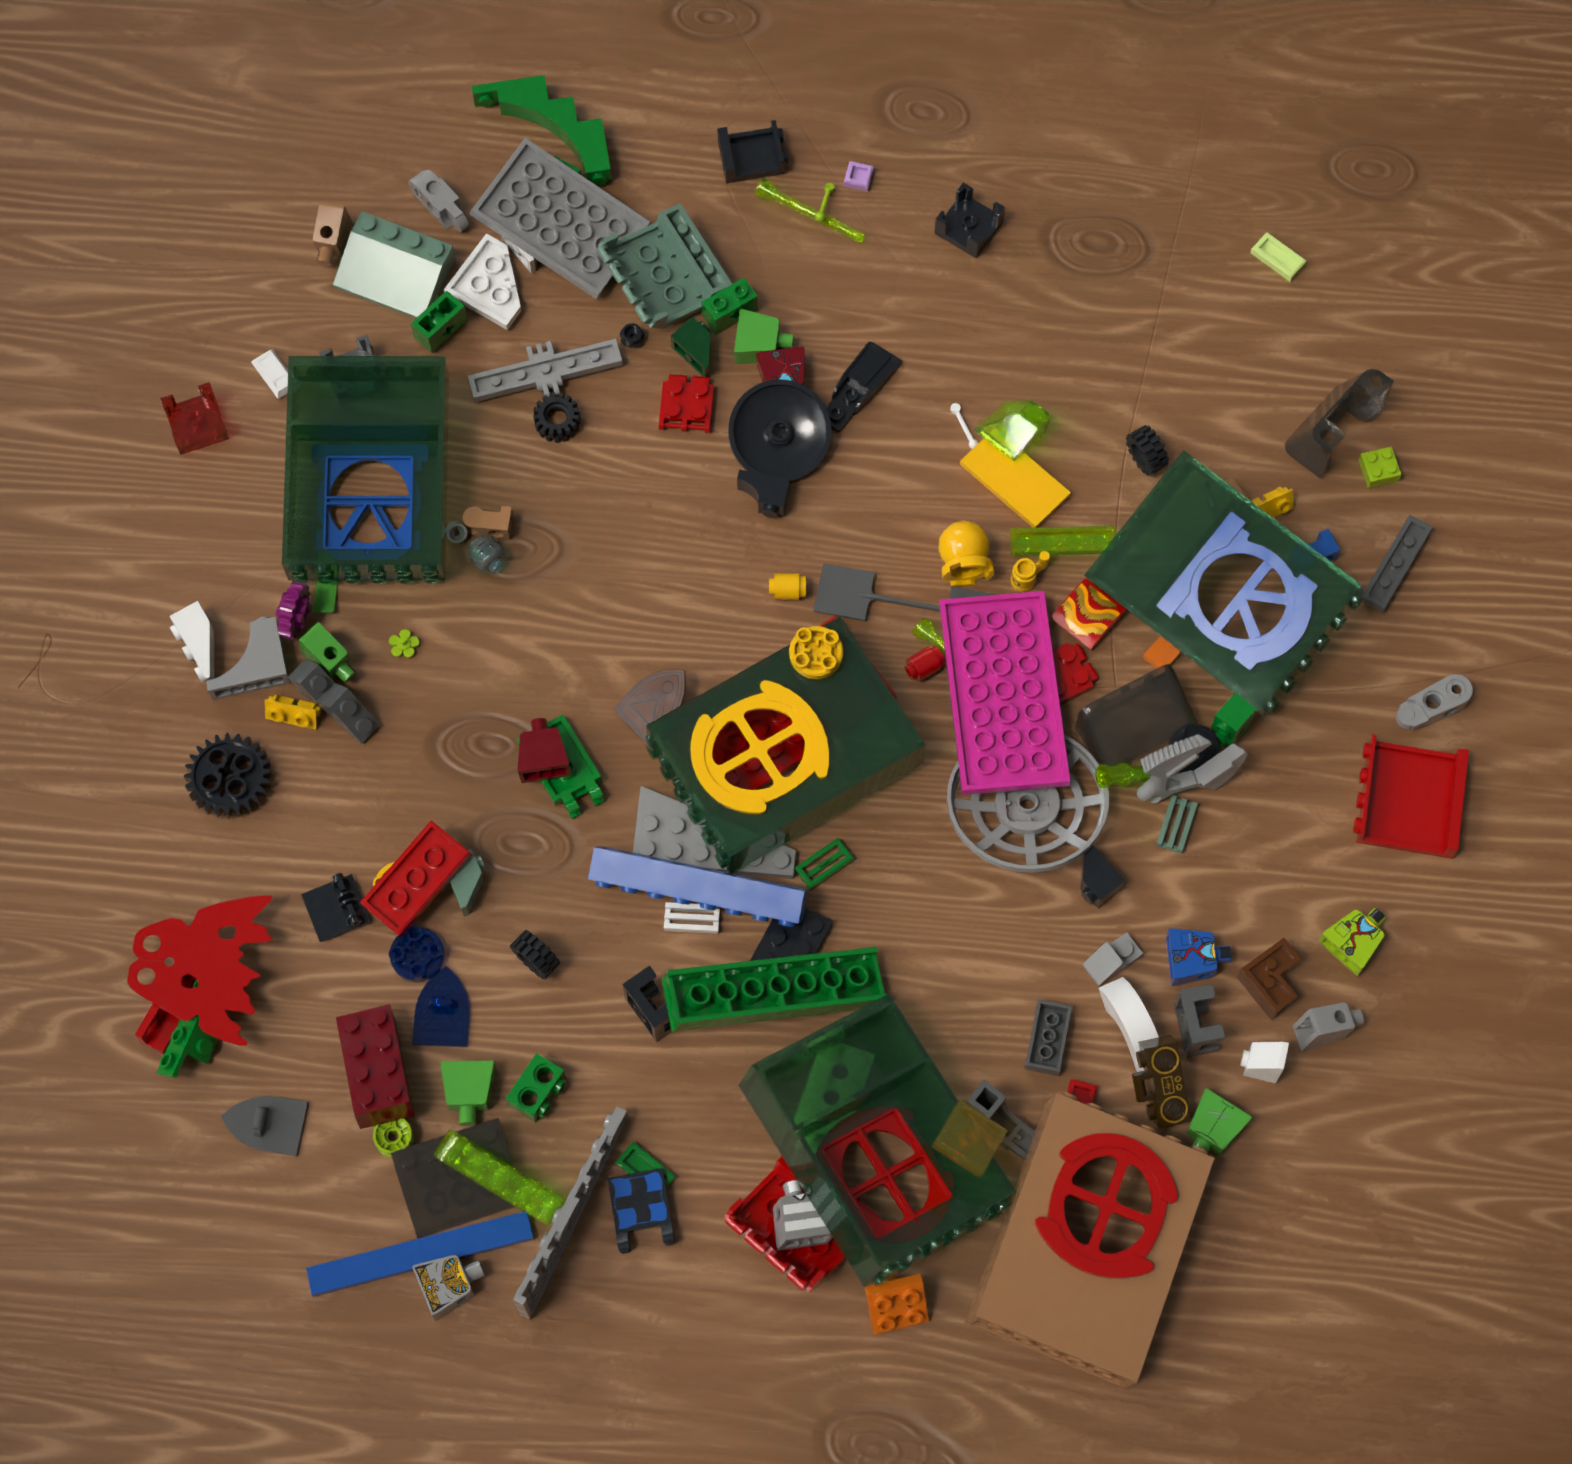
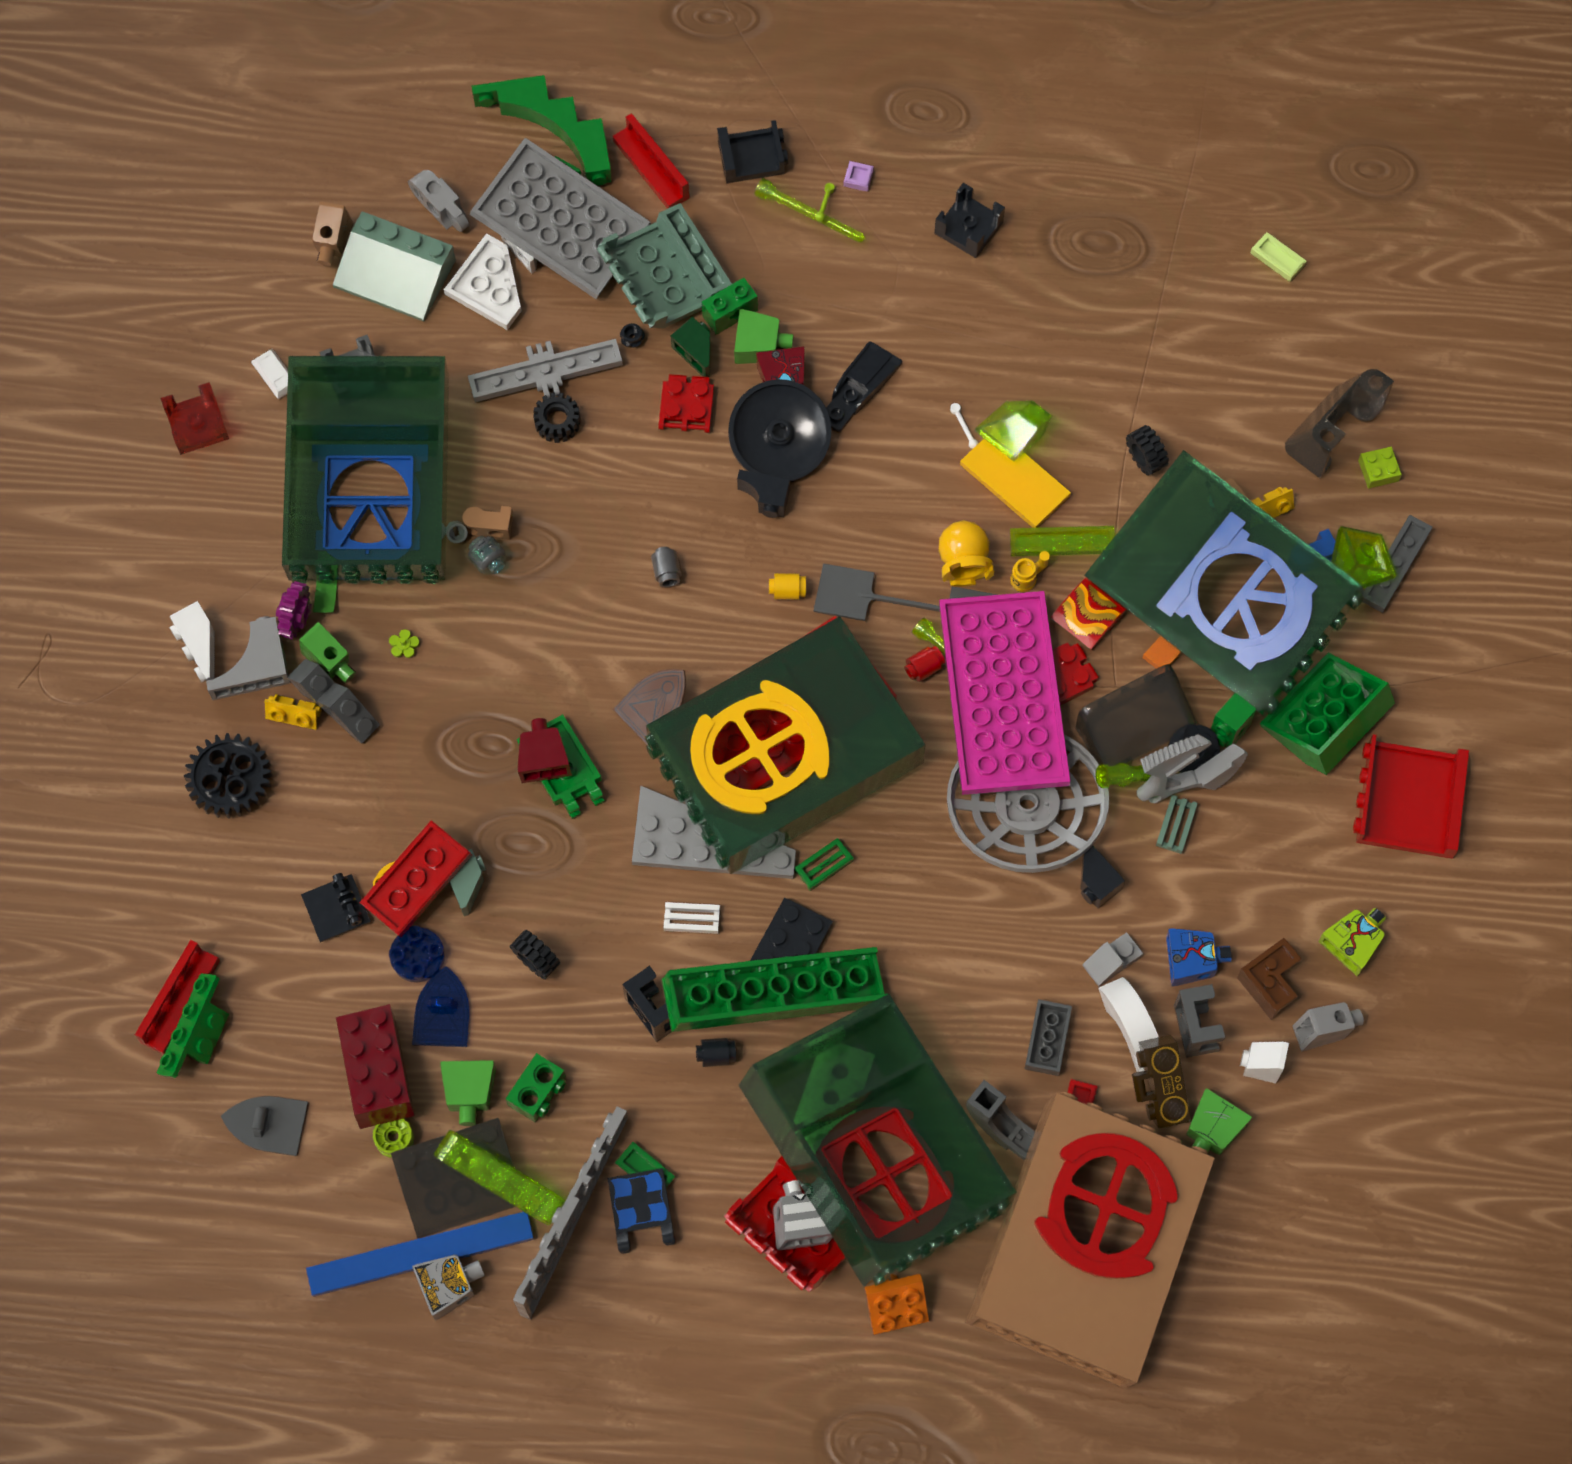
red piece [127,895,272,1046] -> none
green brick [411,291,468,353] -> none
brick [588,846,809,927] -> none
yellow tile [789,626,843,679] -> none
clear yellow plate [931,1100,1008,1178] -> none
light grey piece [1396,674,1473,730] -> none
none -> red fence [612,113,690,209]
none -> flat silver brick [651,547,681,588]
none -> black brick [696,1038,736,1067]
none -> green slope [1259,652,1395,775]
none -> clear neon green slope [1330,526,1397,590]

